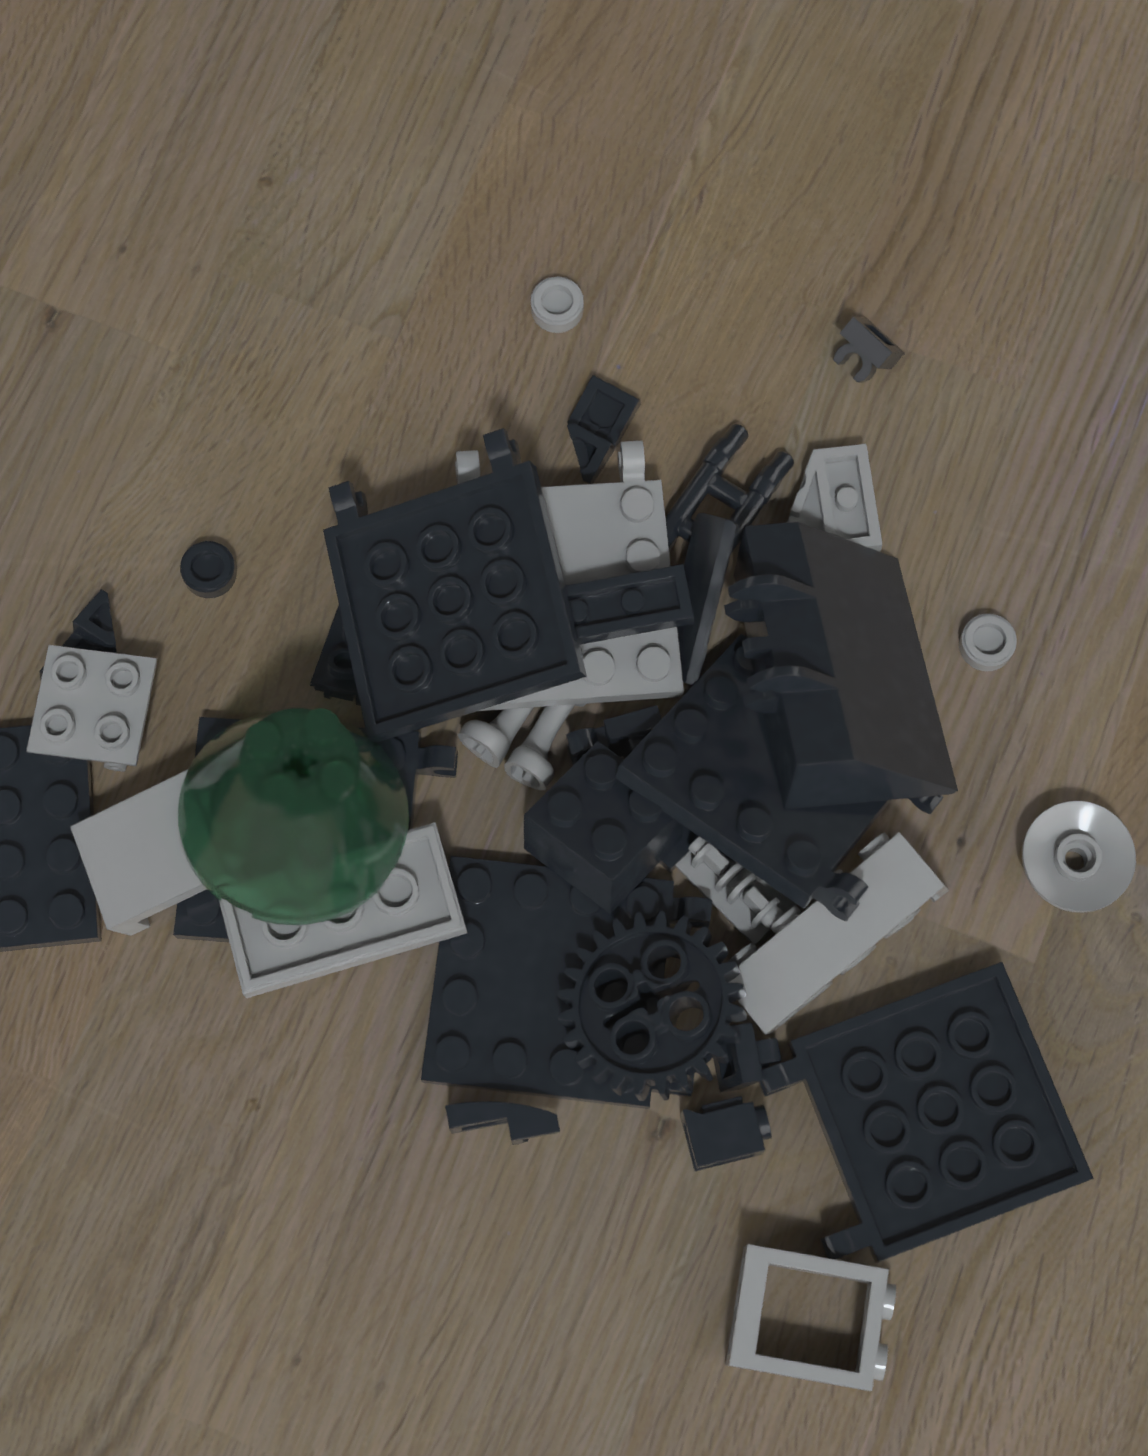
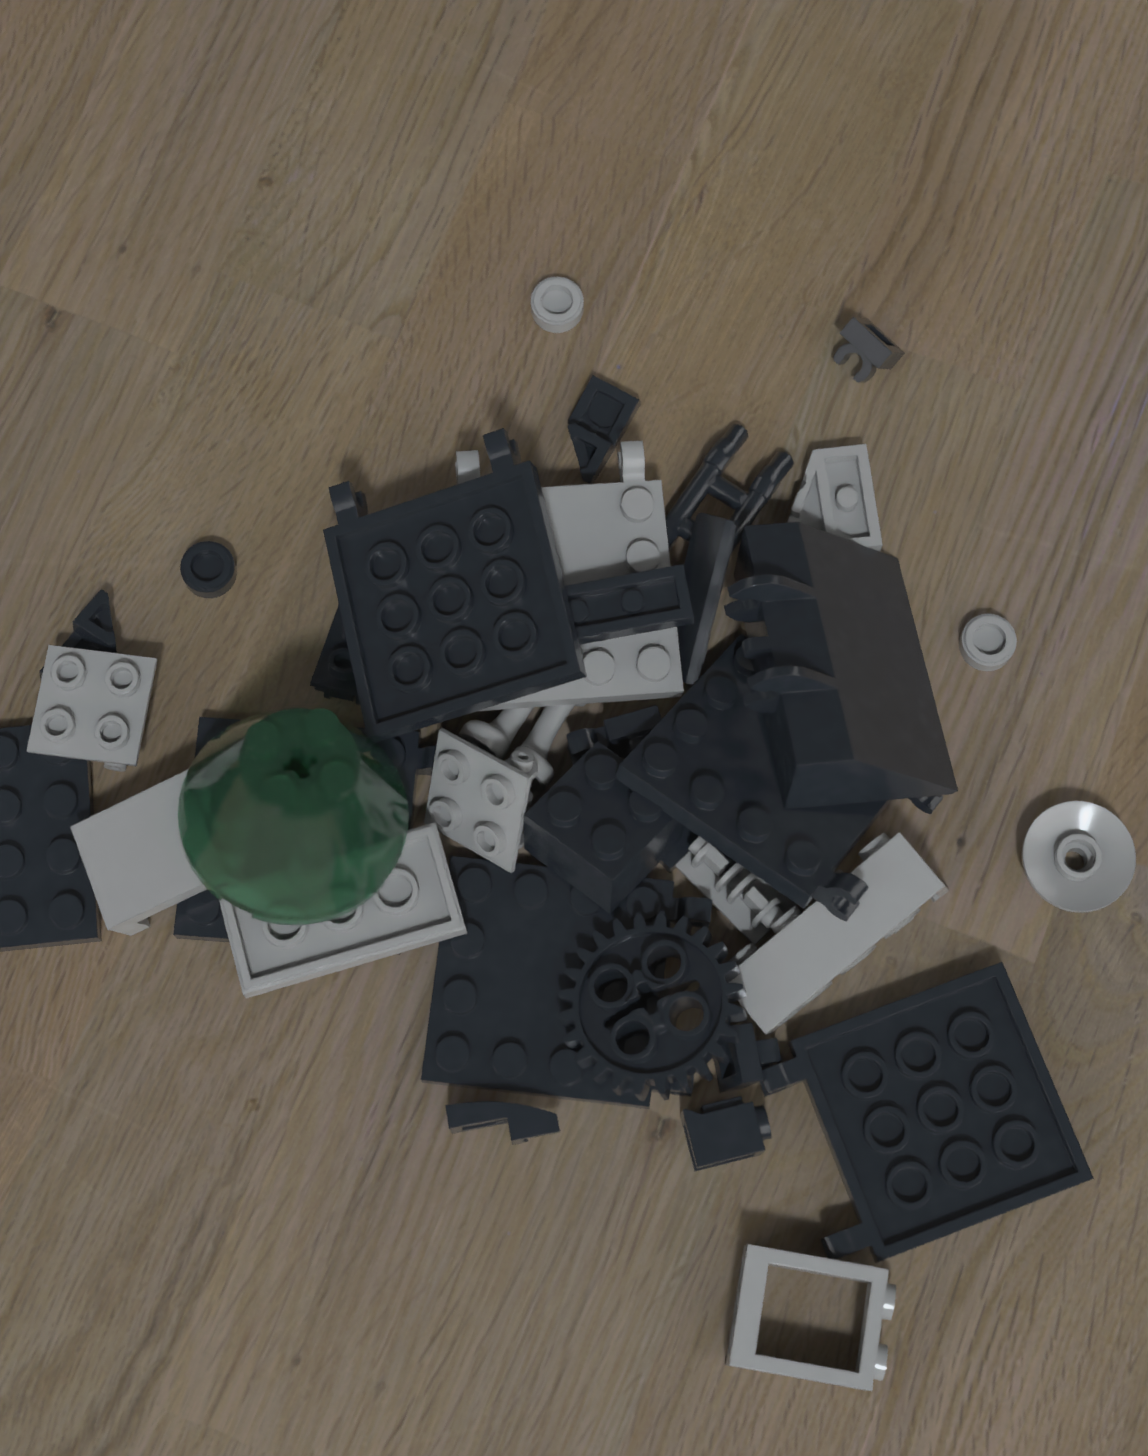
none -> light grey hinge [424,728,538,873]

